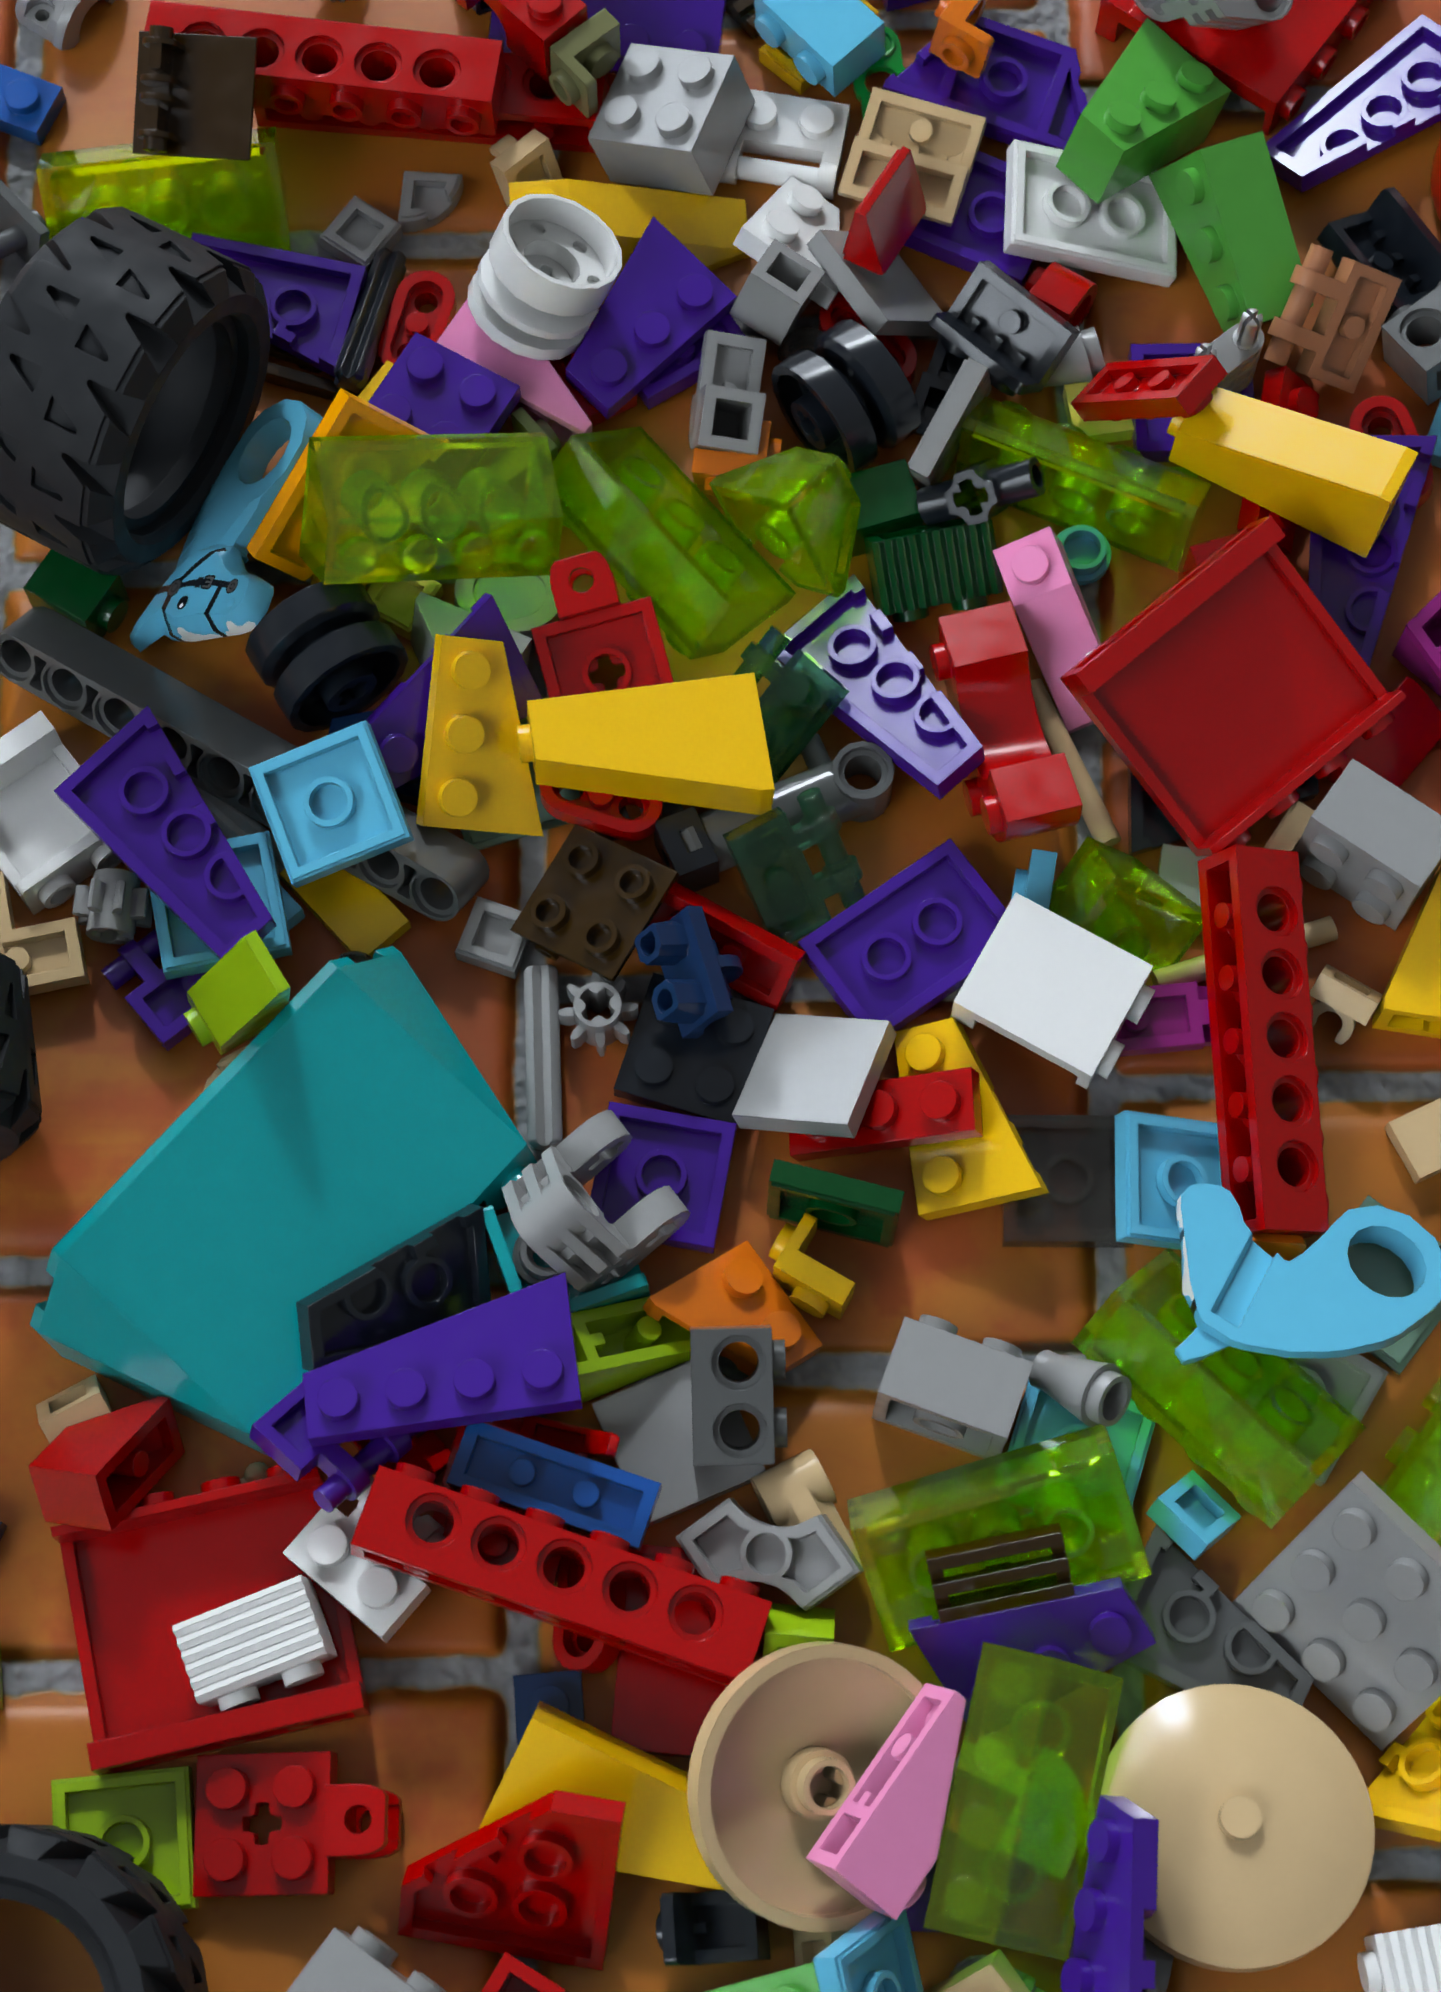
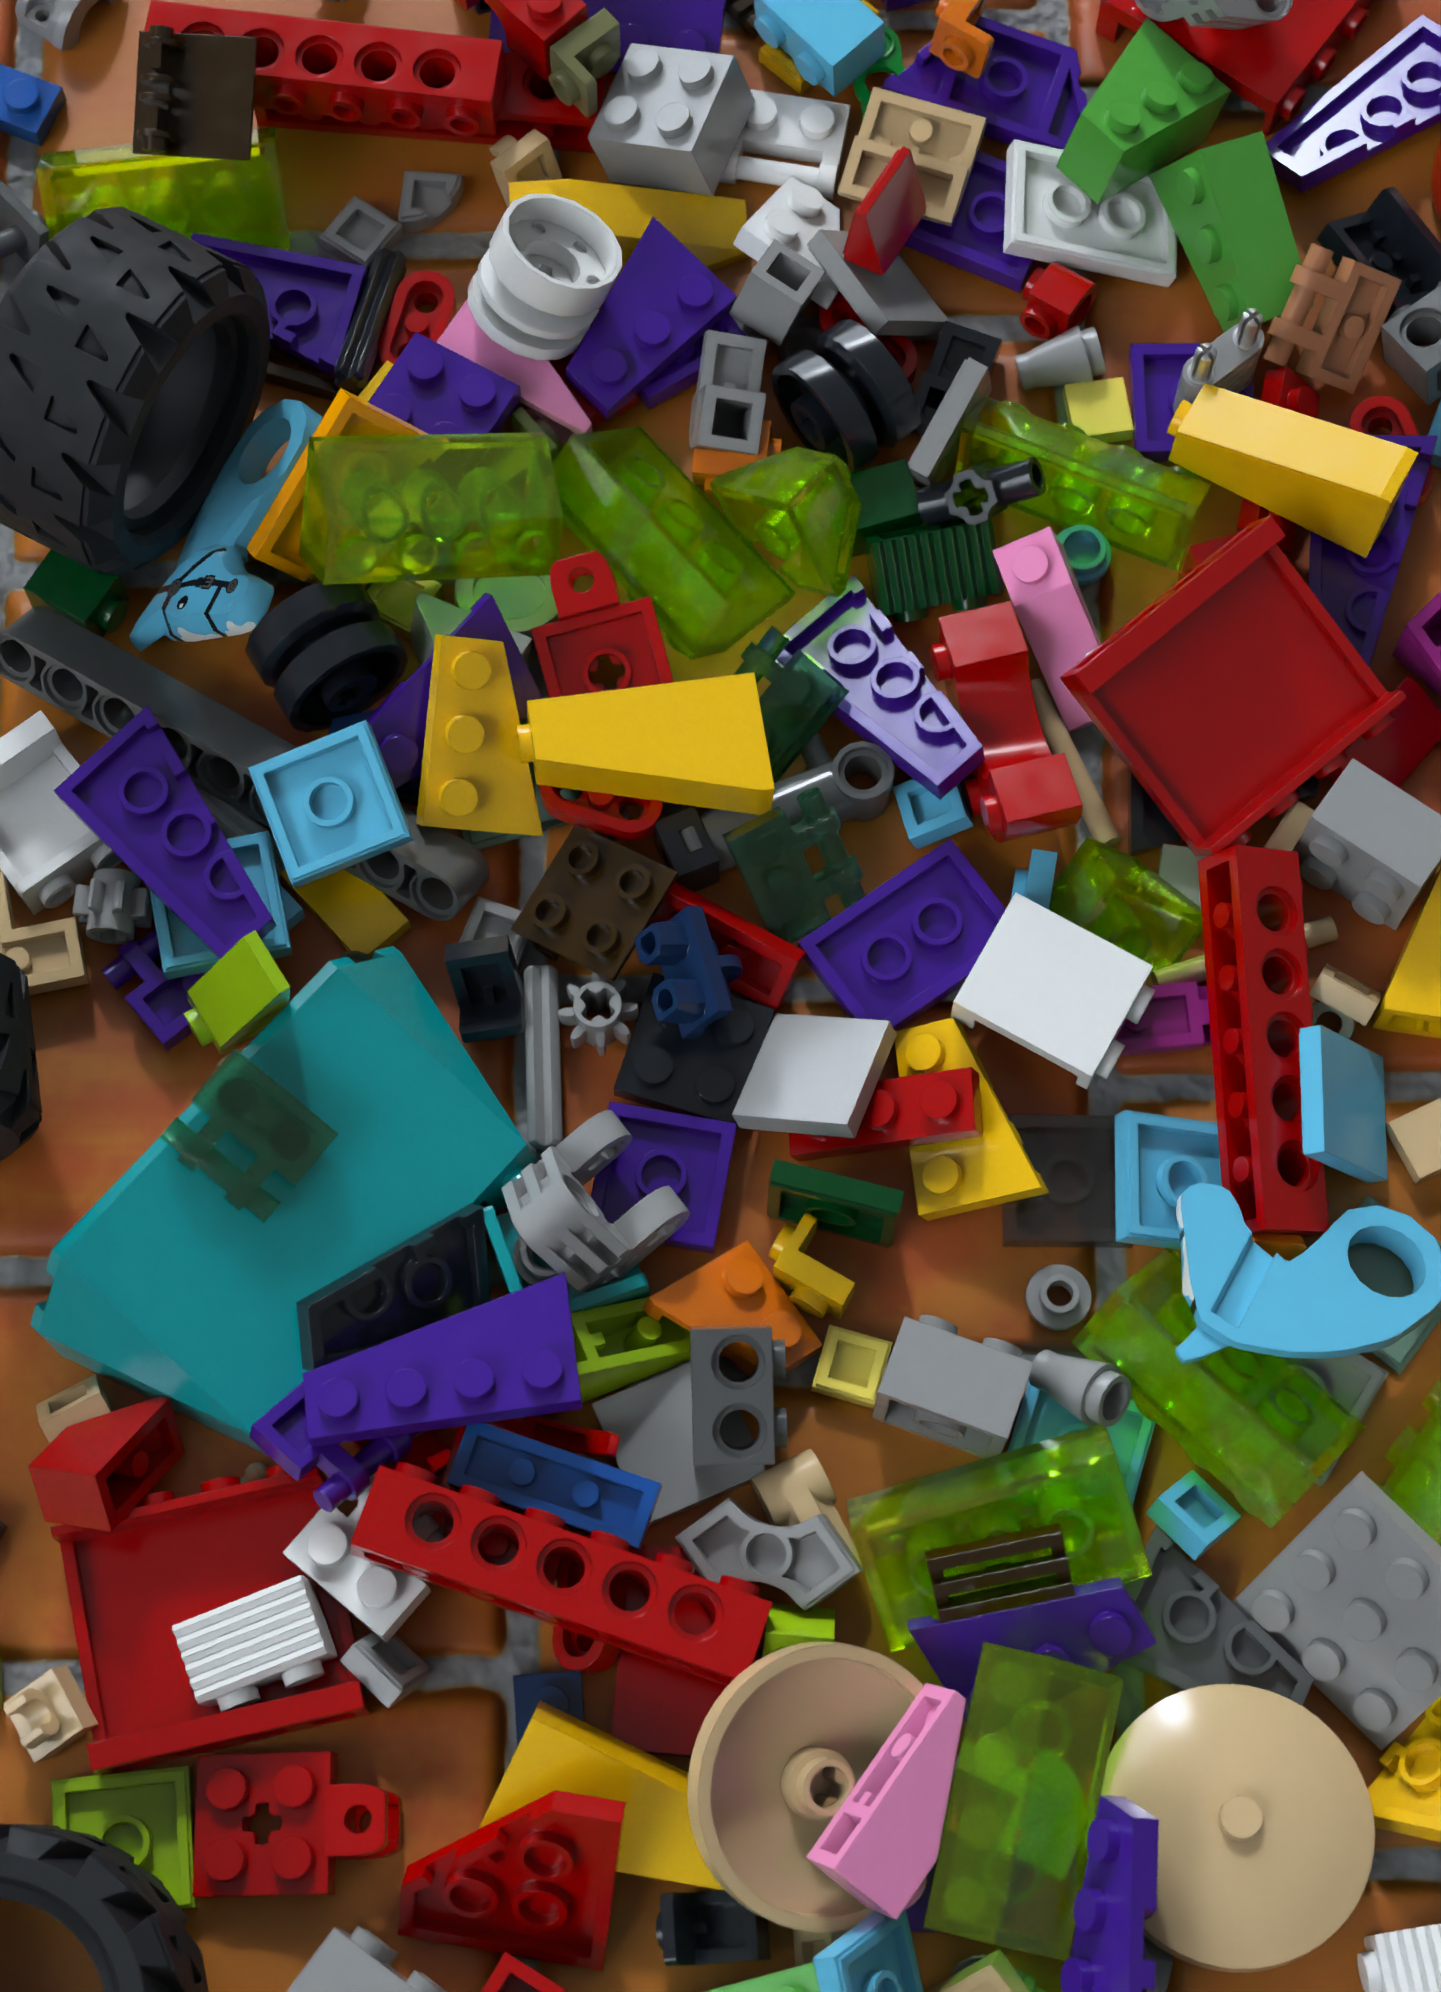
black bracket [929,261,1081,396] -> none
red plate [1070,355,1228,422] -> none
none -> tan tile [3,1665,98,1763]
none -> clear green plate [160,1048,338,1223]
none -> light grey tile [340,1632,432,1708]
none -> black bracket [445,935,525,1043]
none -> light yellow tile [811,1324,893,1409]
none -> medium azure plate [893,779,974,849]
none -> light grey plate [1025,1264,1092,1331]
none -> medium azure tile [1299,1025,1388,1184]

